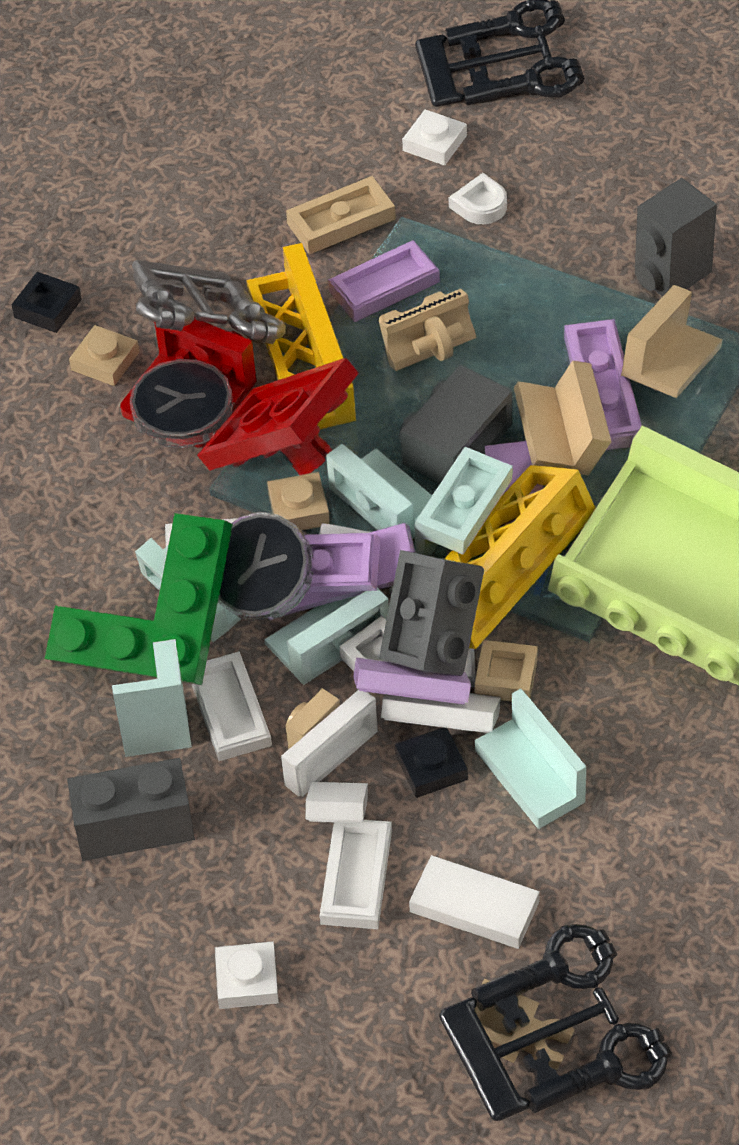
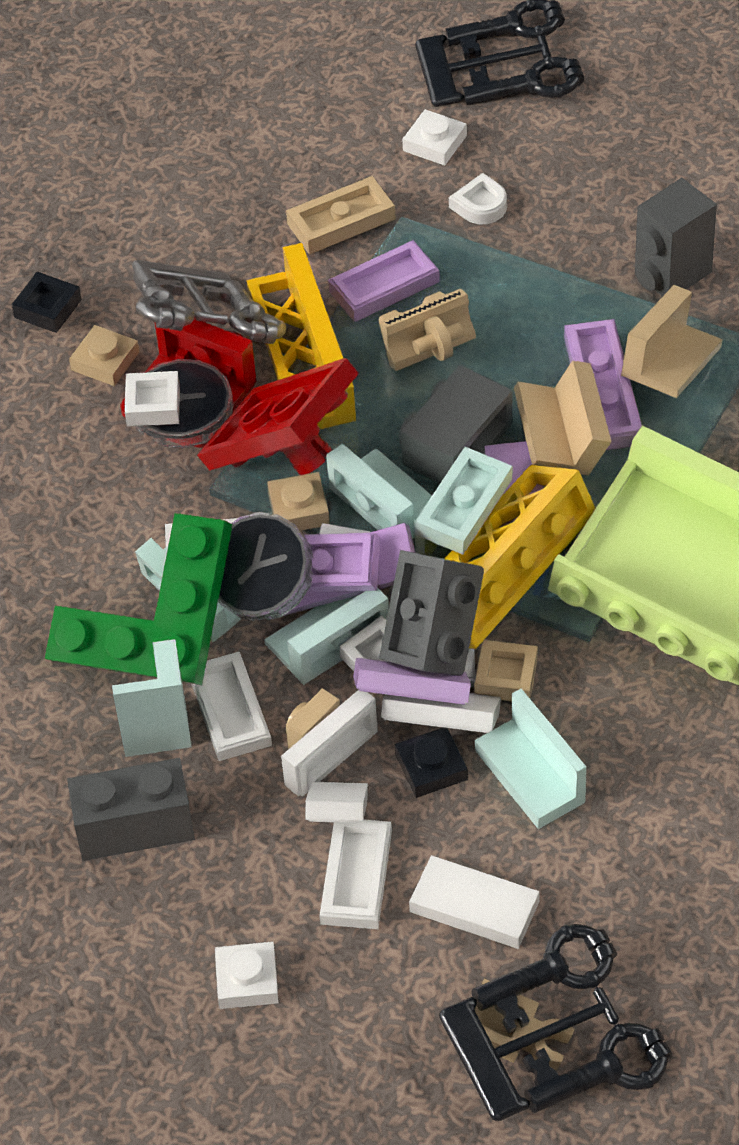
none -> white plate [125,371,180,426]

